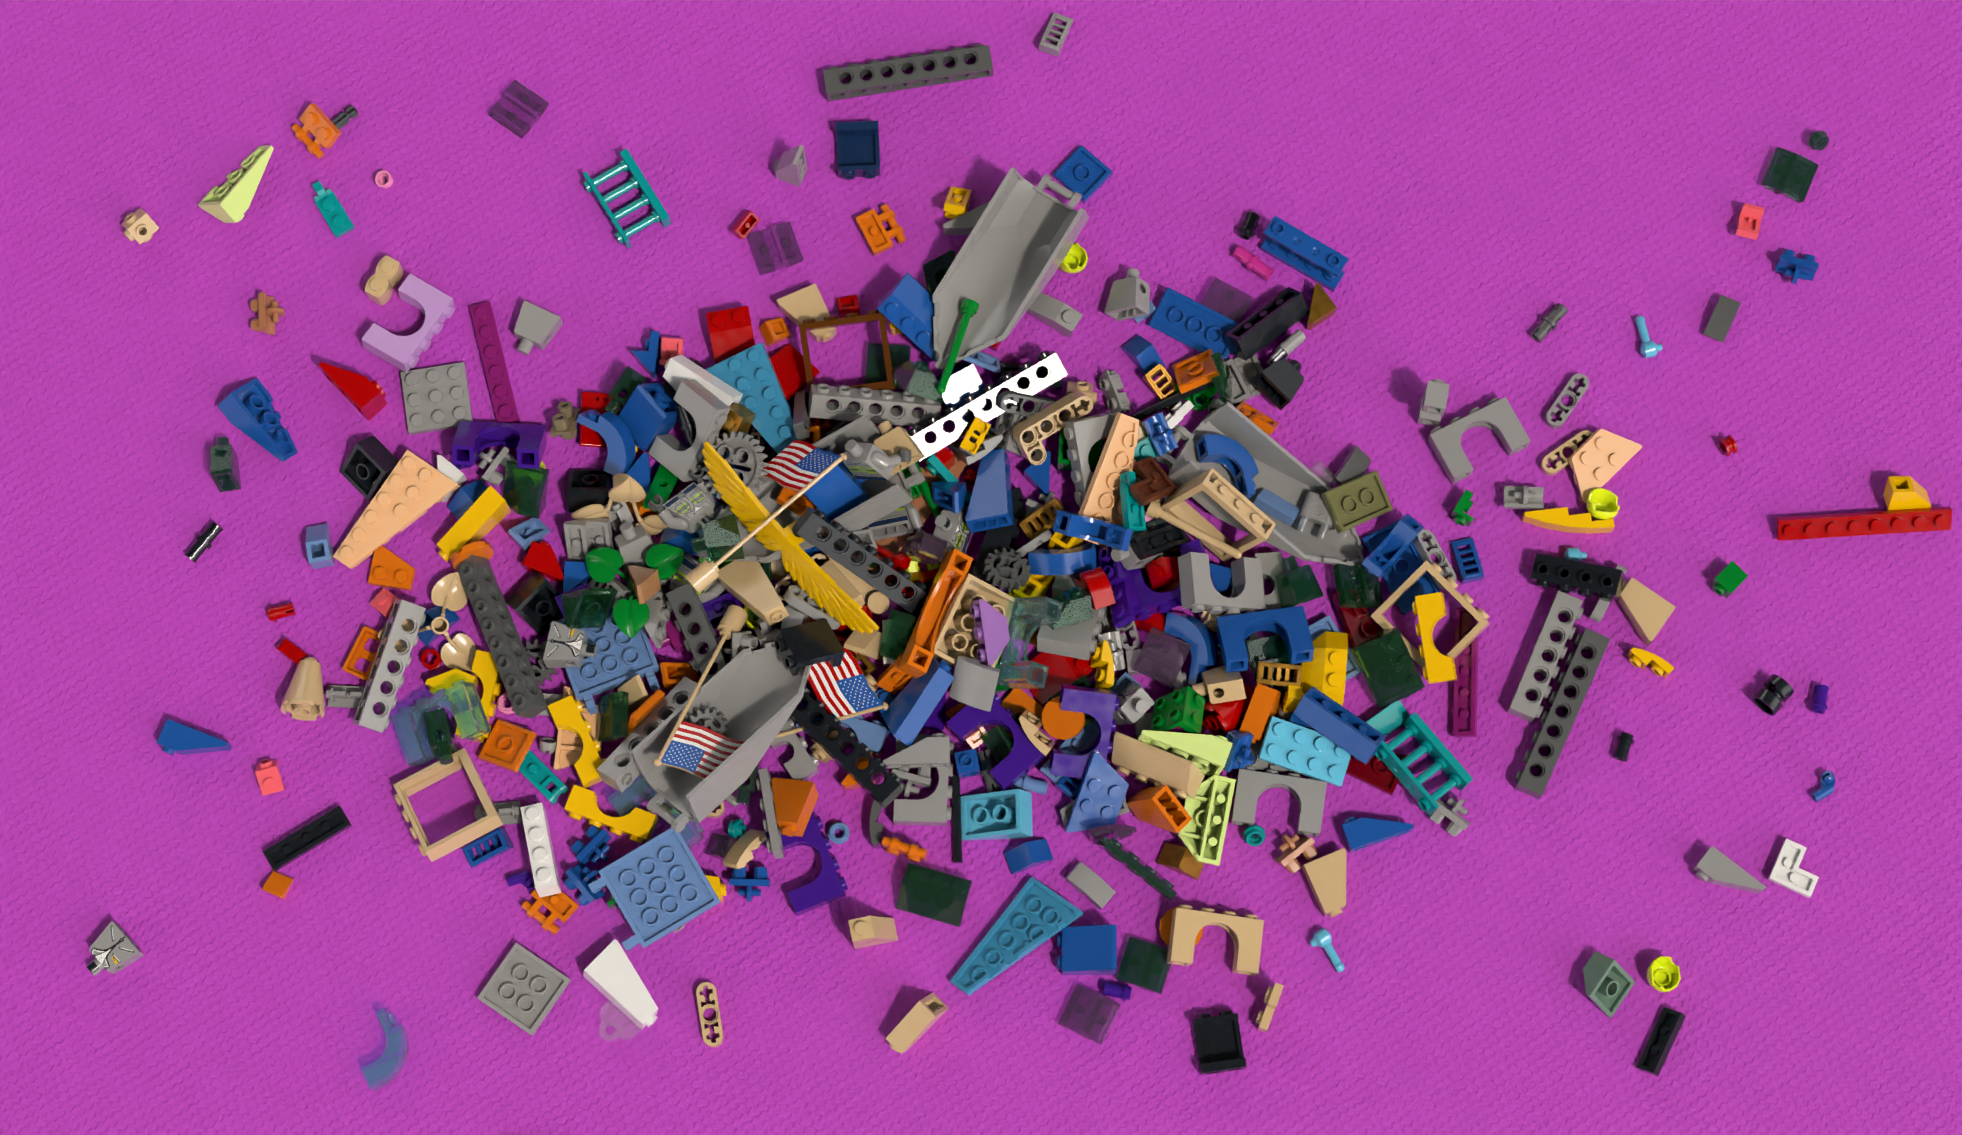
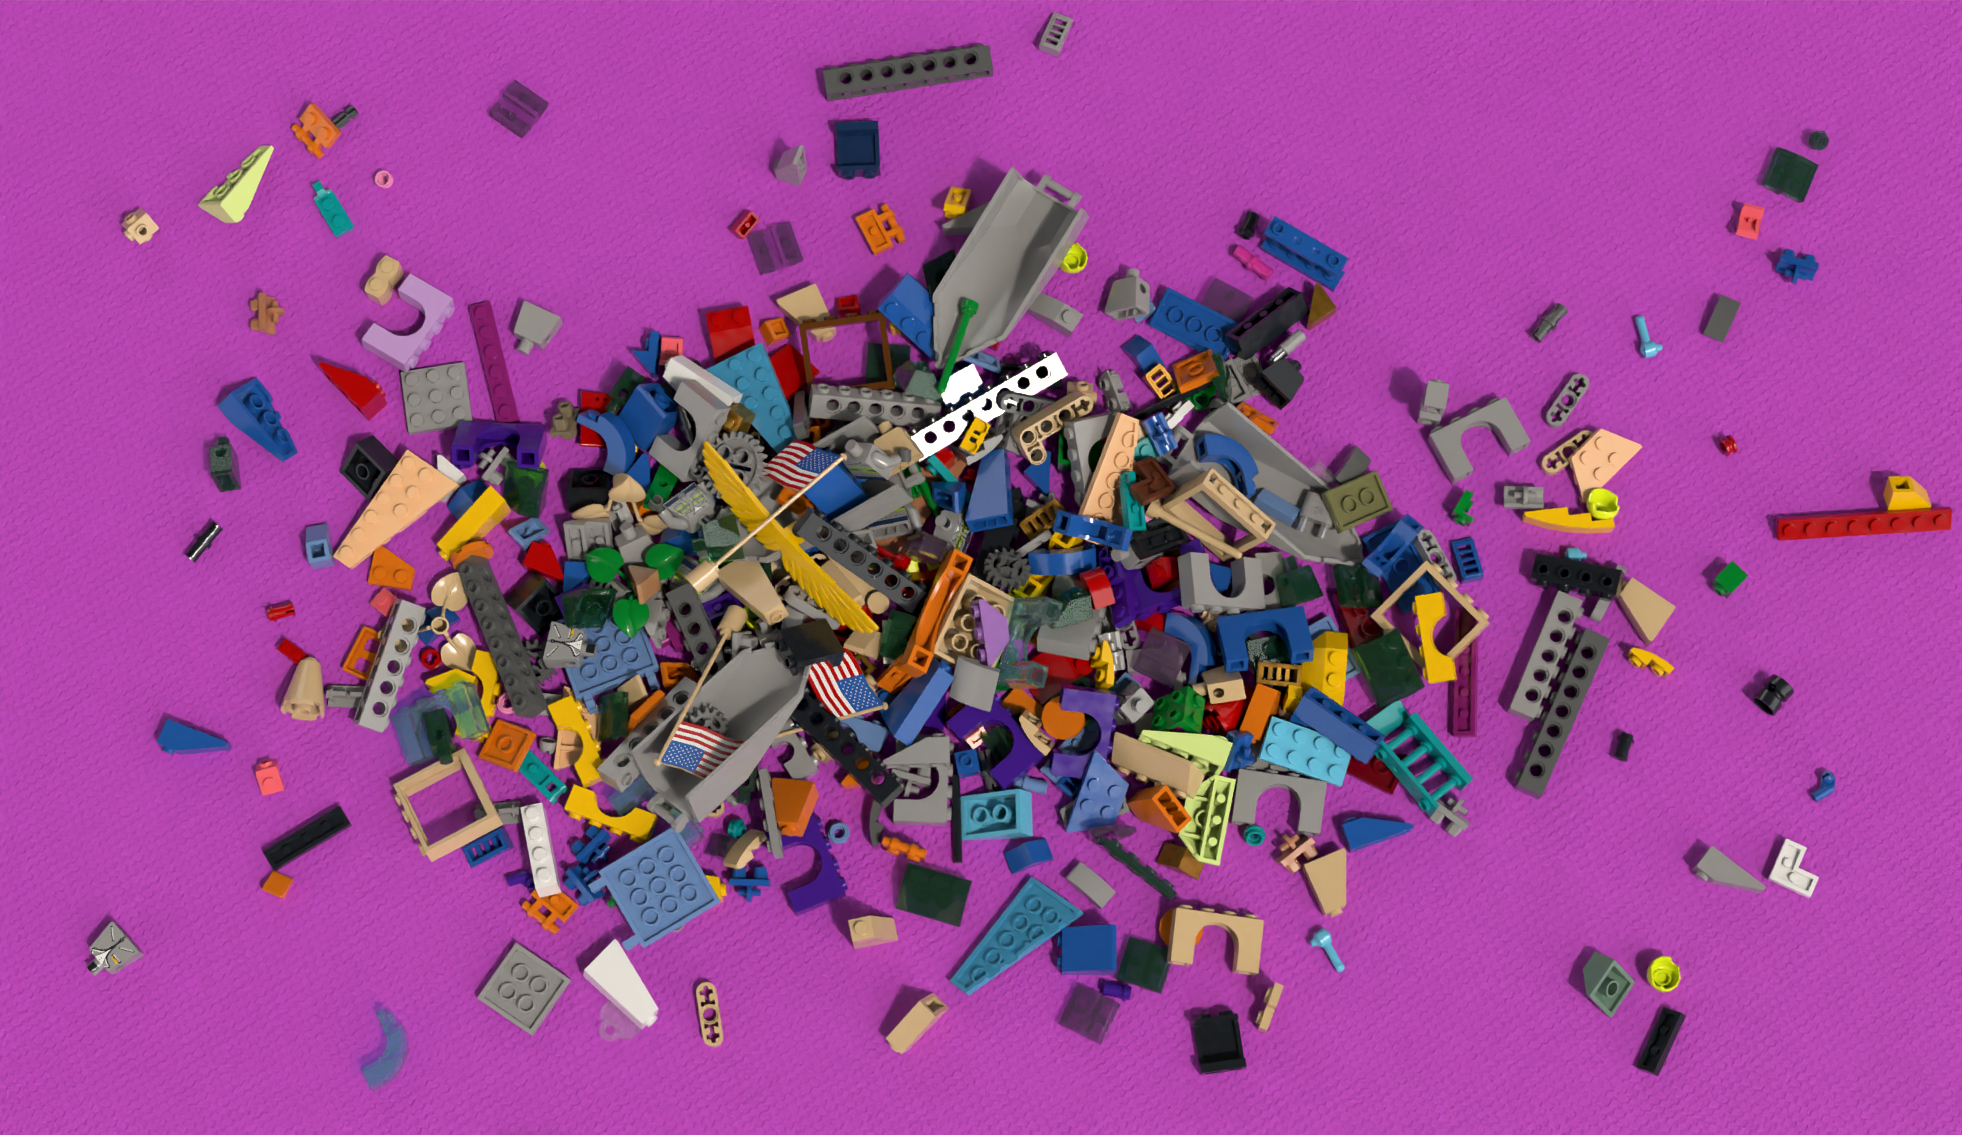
teal fence [582,148,671,249] -> none
blue tile [1053,145,1113,203] -> none
dark purple pin [1810,684,1829,714] -> none

